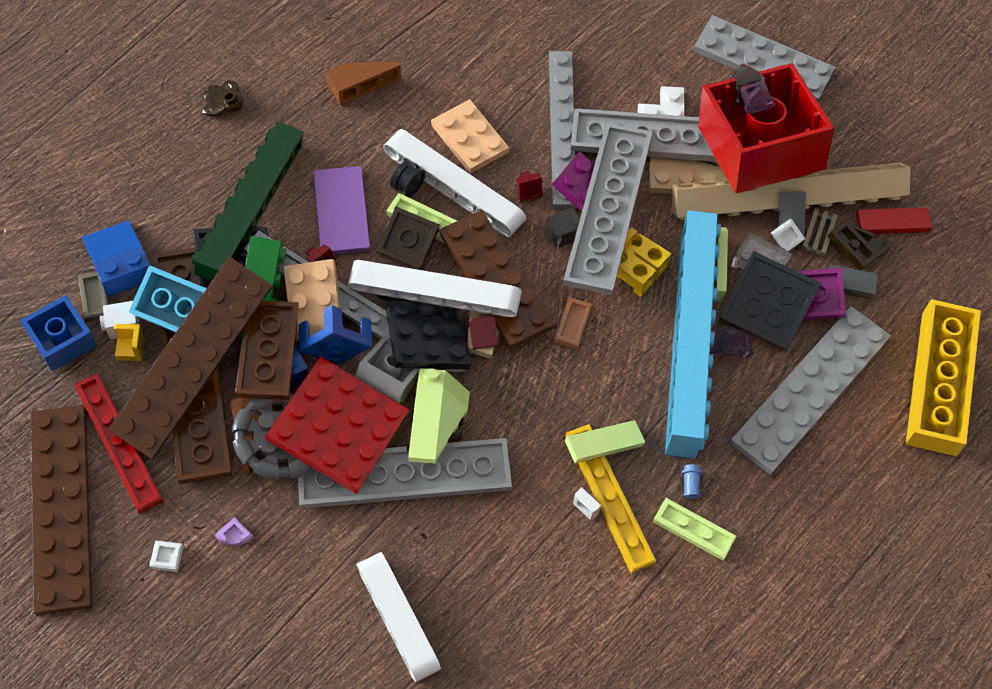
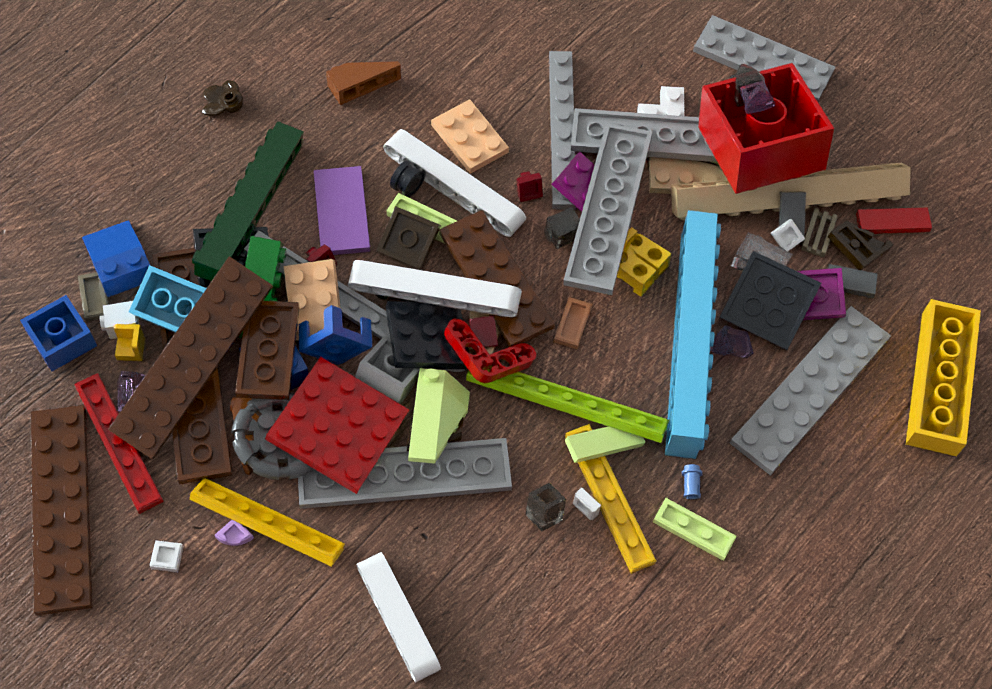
yellowish green tile [714,227,728,303] -> none
none -> clear purple tile [117,371,146,411]
none -> yellow tile [189,478,345,567]
none -> red beam [444,319,536,383]
none -> lime tile [466,366,669,443]
none -> clear smoke brick [525,483,566,531]

